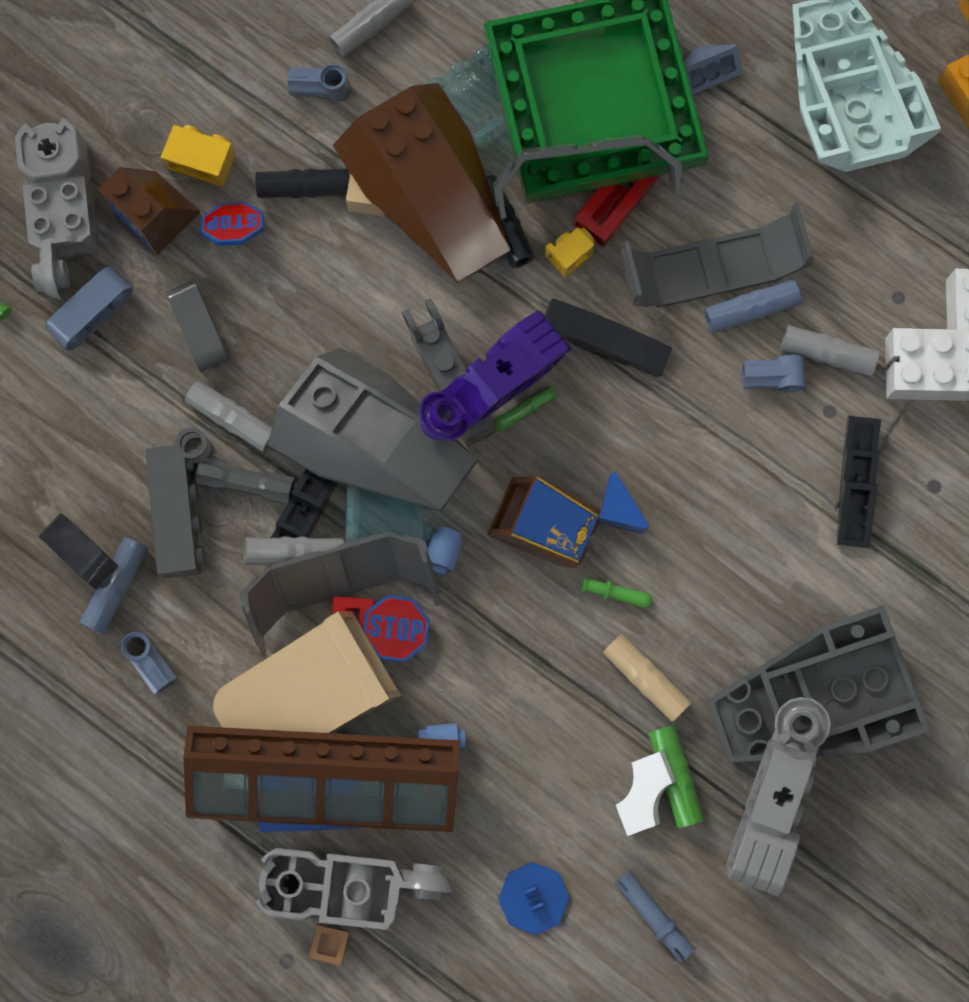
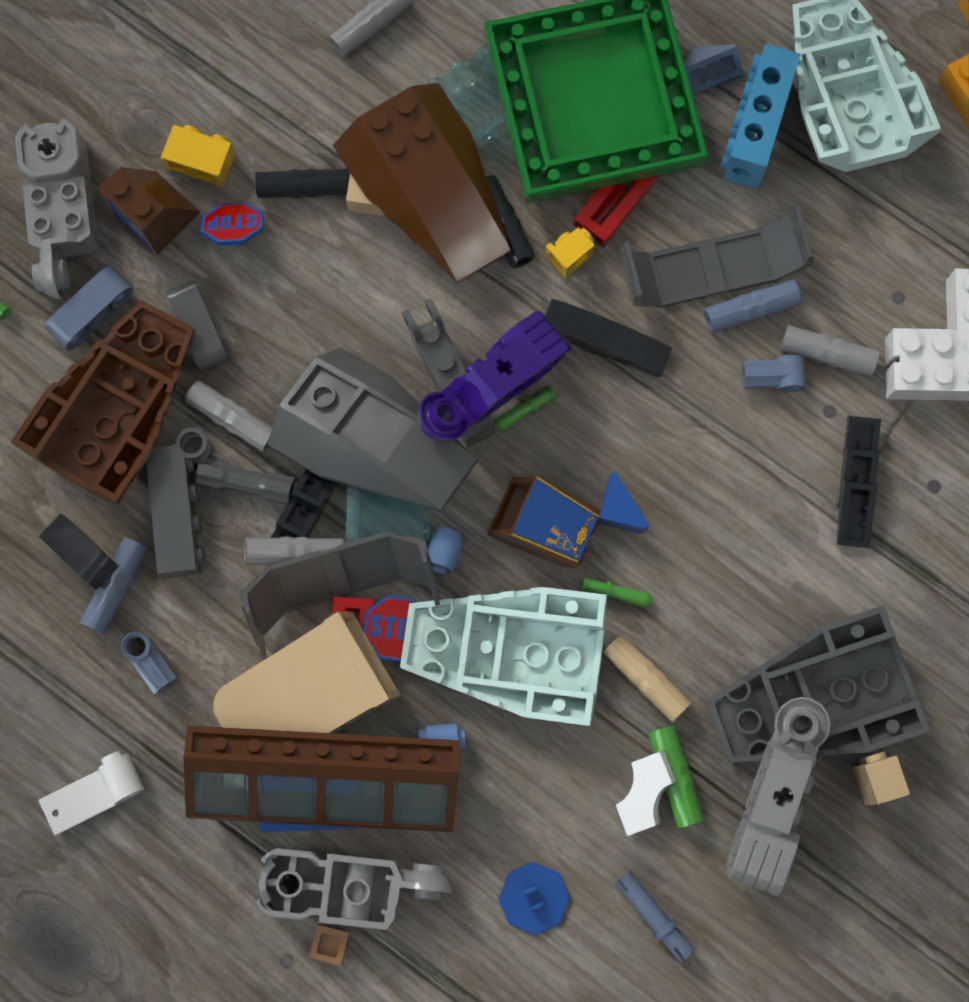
sand blue piece [287,64,351,102] -> none
dark grey windscreen [493,134,683,219] -> none
none -> reddish brown wedge [11,300,195,504]
none -> white door [38,751,145,836]
none -> light aqua wedge [400,587,607,726]
none -> dark azure brick [720,44,801,190]
none -> tan piece [852,751,910,805]

